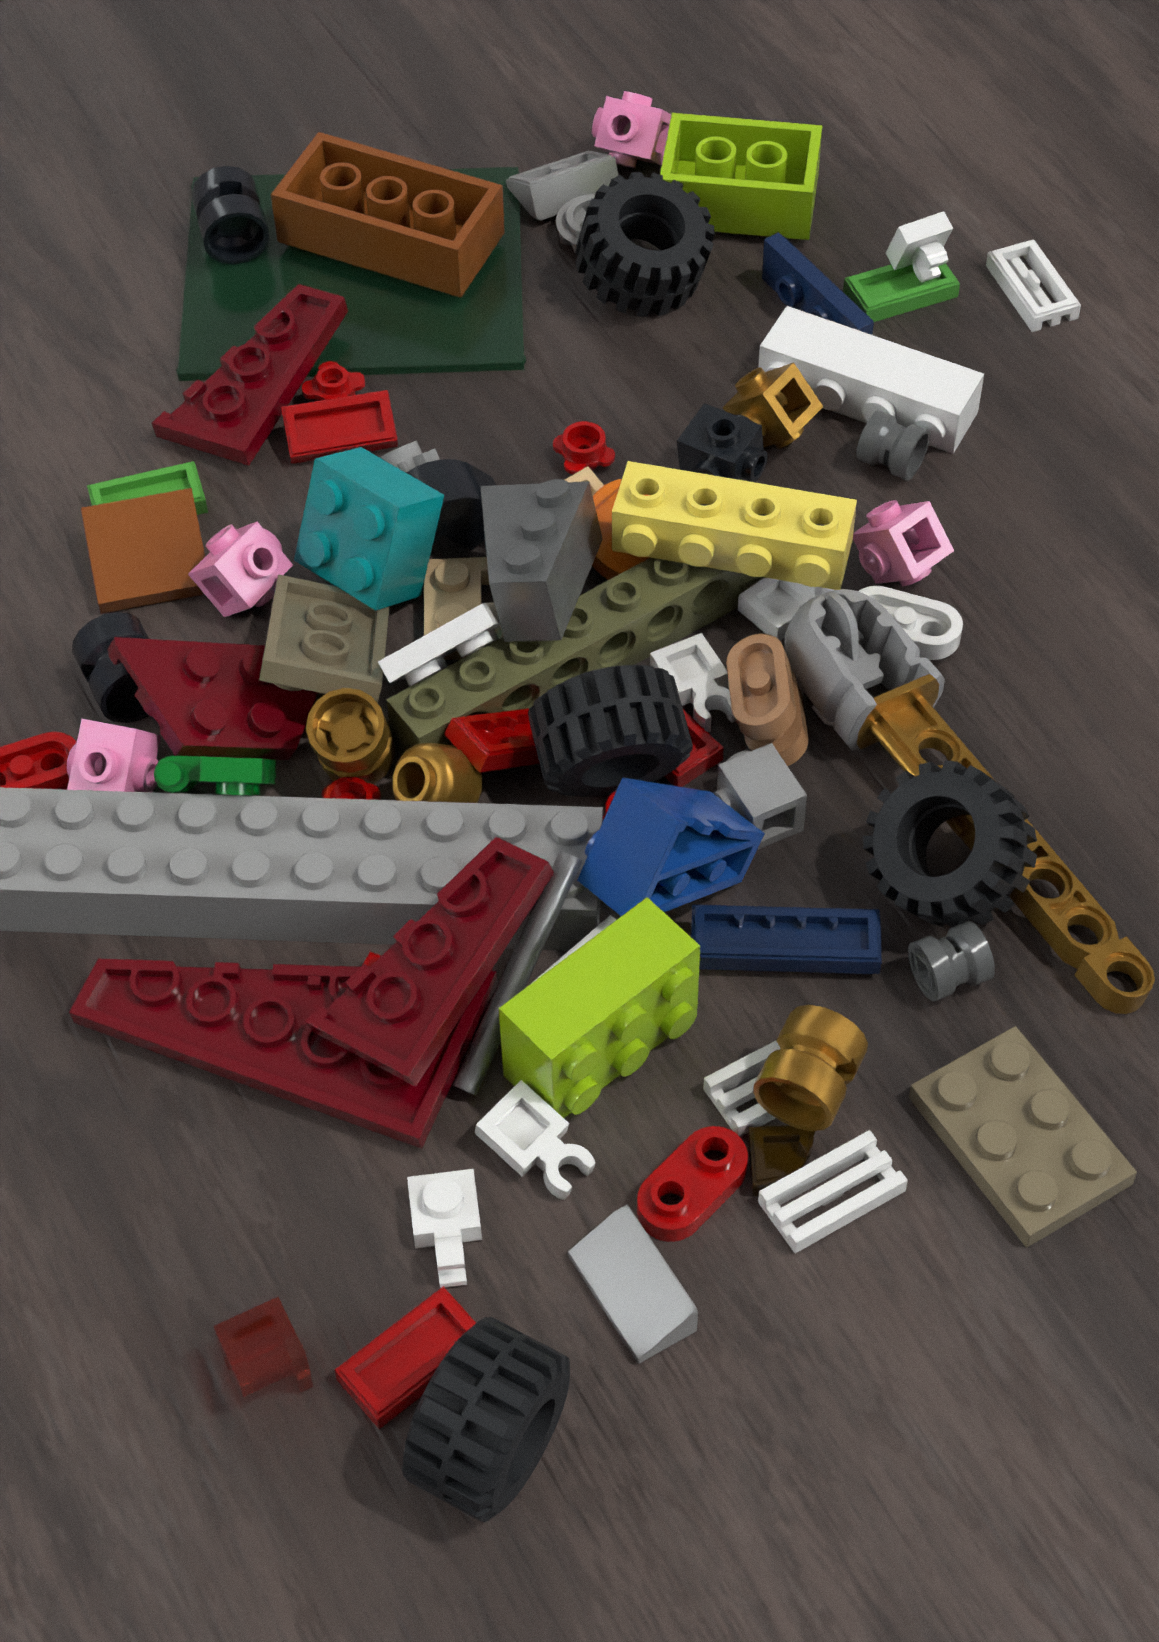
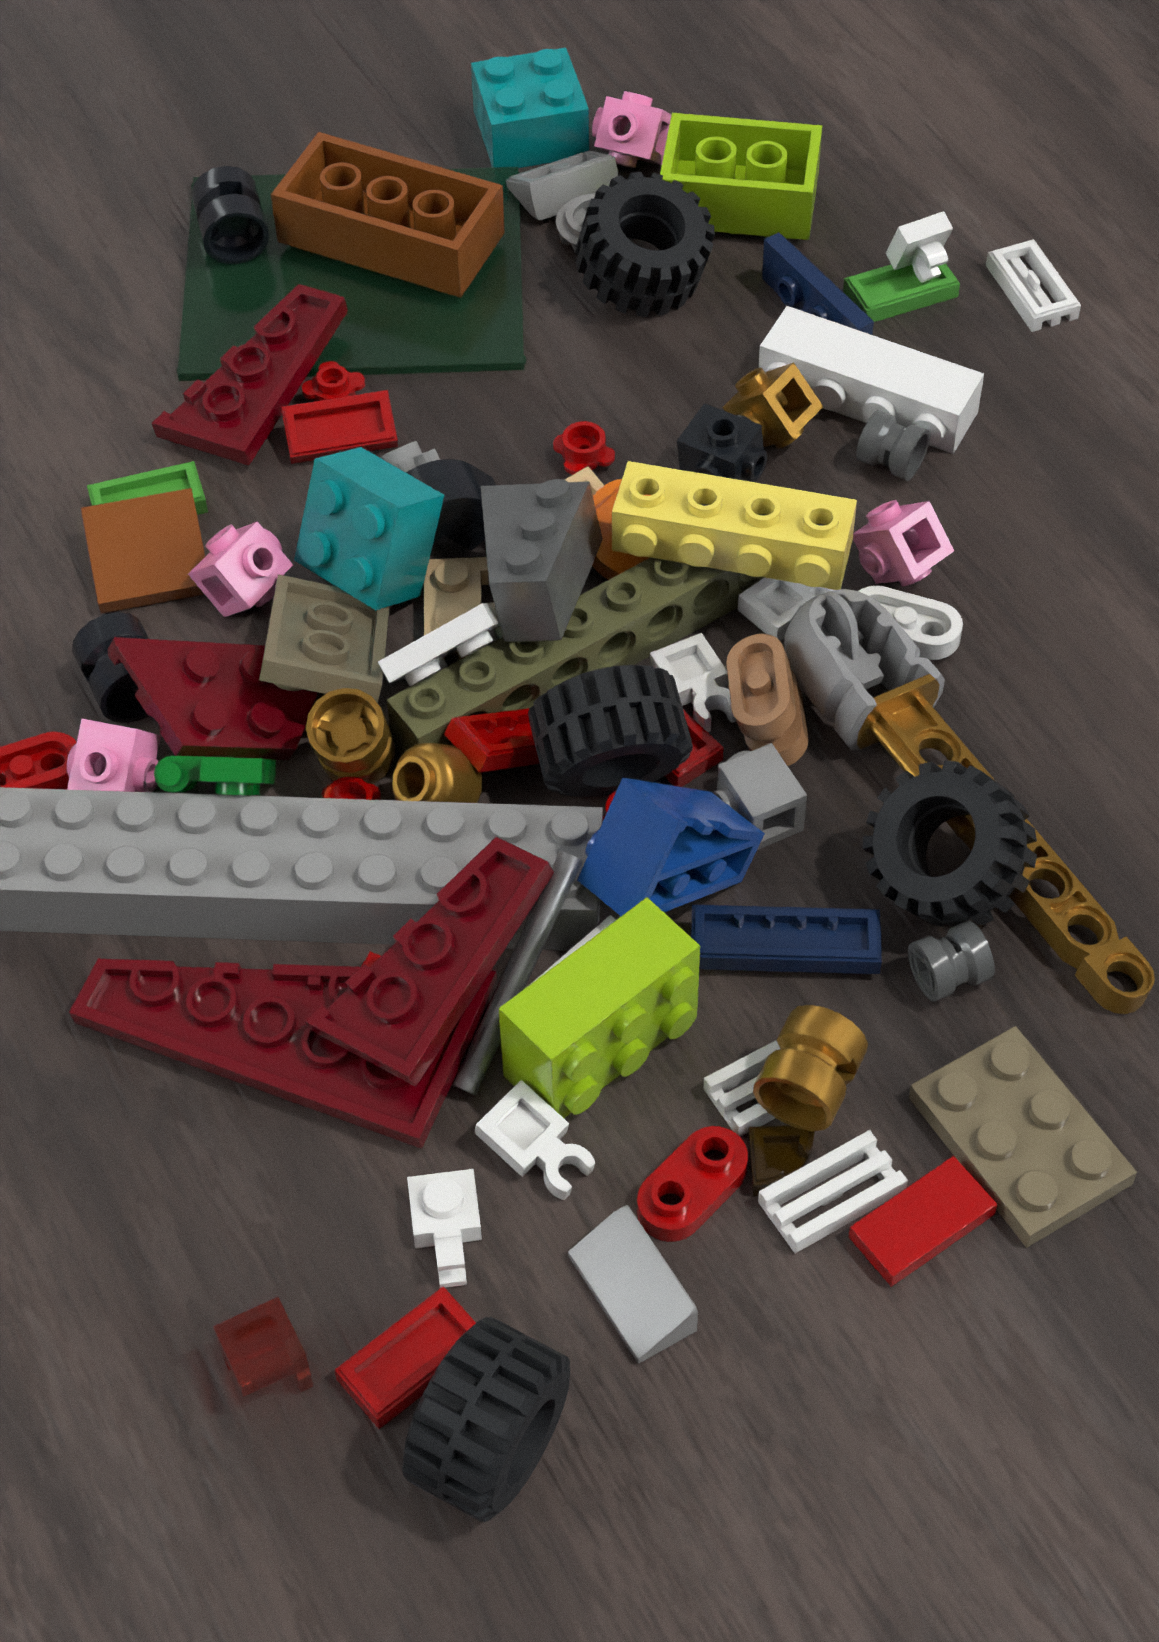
none -> teal brick [471,47,589,172]
none -> red tile [848,1156,997,1287]

